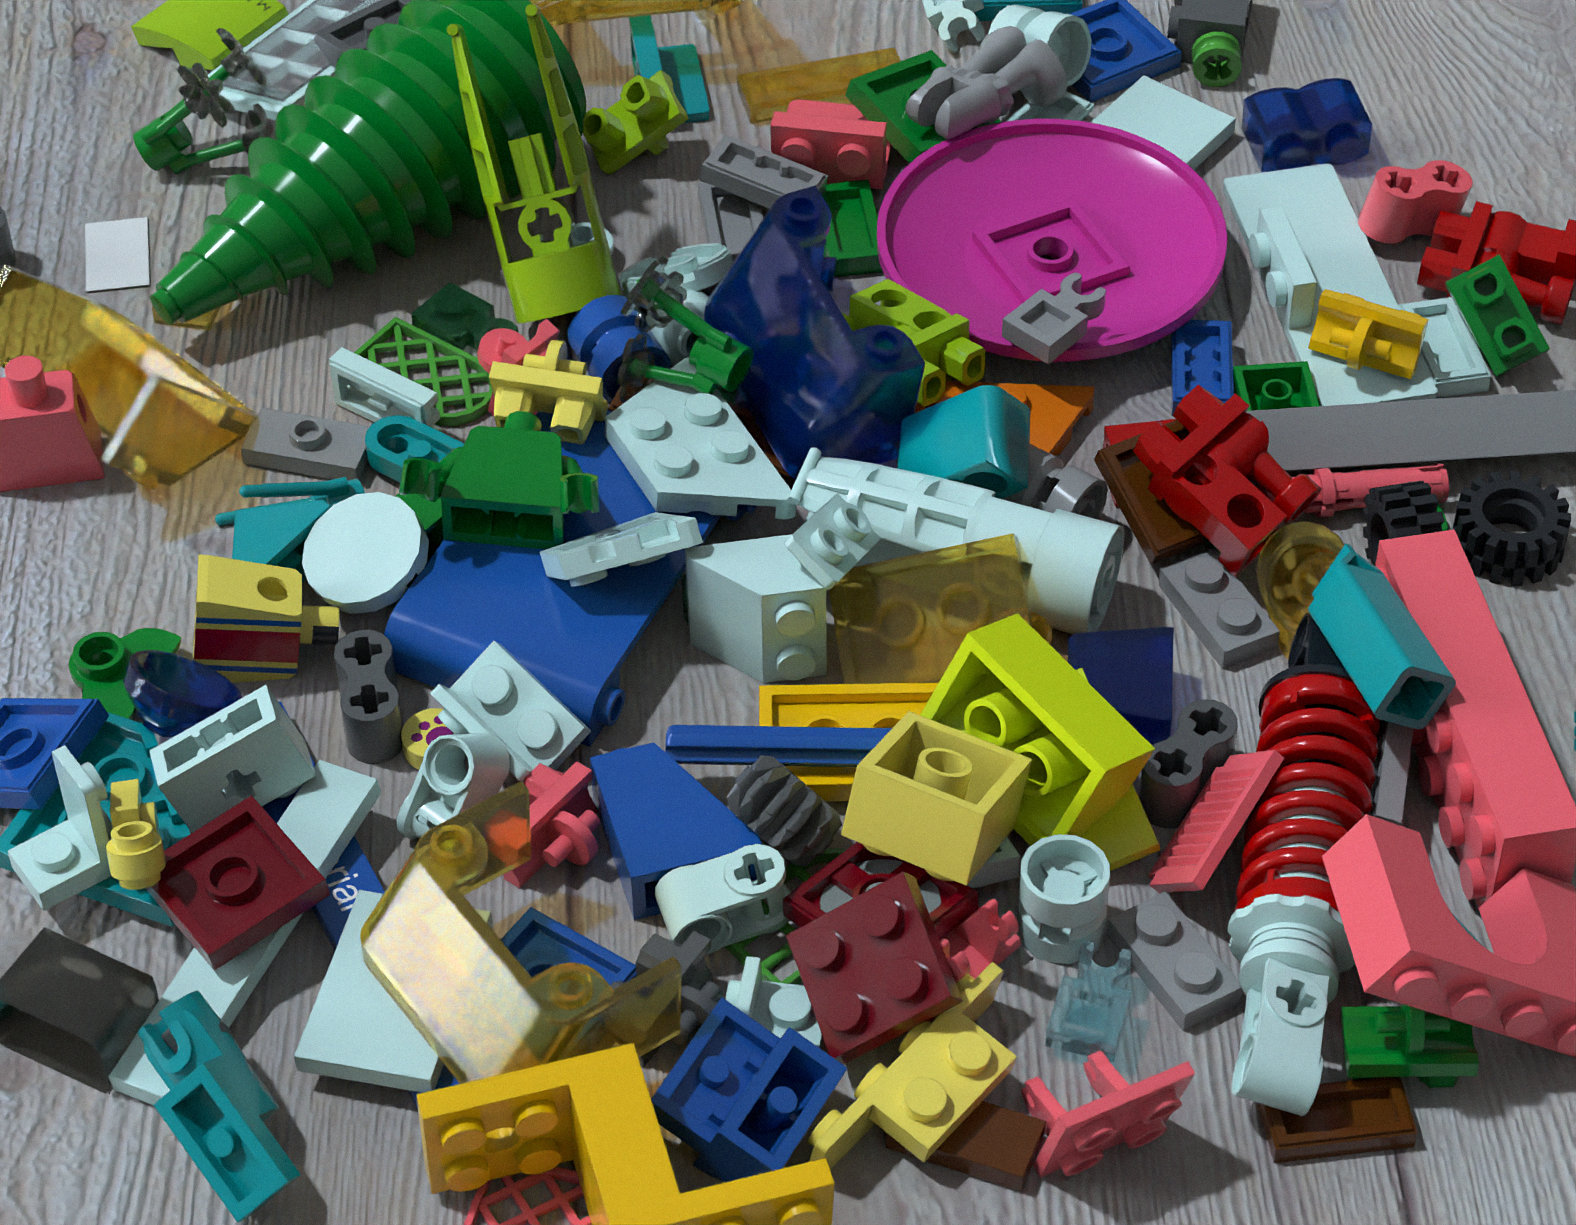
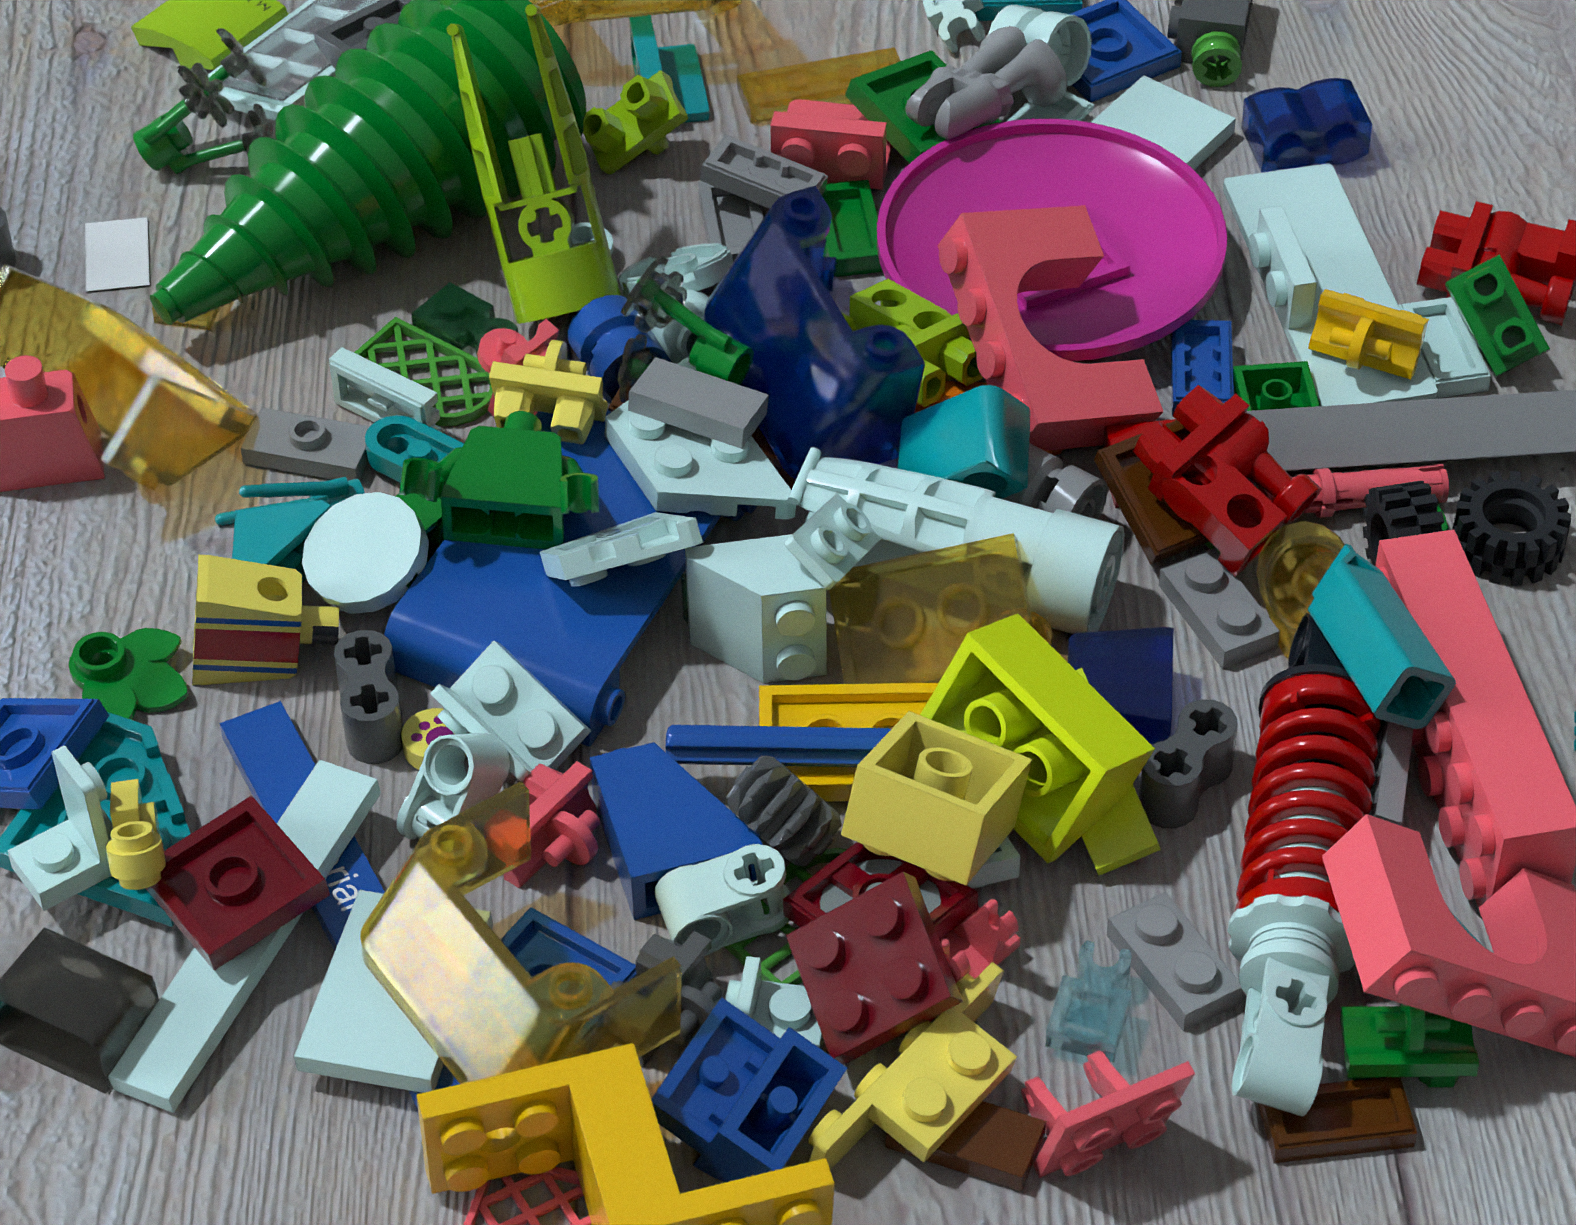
clear blue piece [123,650,243,738] -> none
teal plate [137,990,301,1223] -> none
light aqua brick [150,685,316,833] -> none
light grey plate [1002,273,1106,364] -> none
light aqua wheel [1017,834,1110,964] -> none
coral window [1148,750,1284,893] -> none
coral axle [1358,160,1473,244] -> none
none -> light grey tile [628,357,769,449]
none -> coral arch [937,205,1164,451]

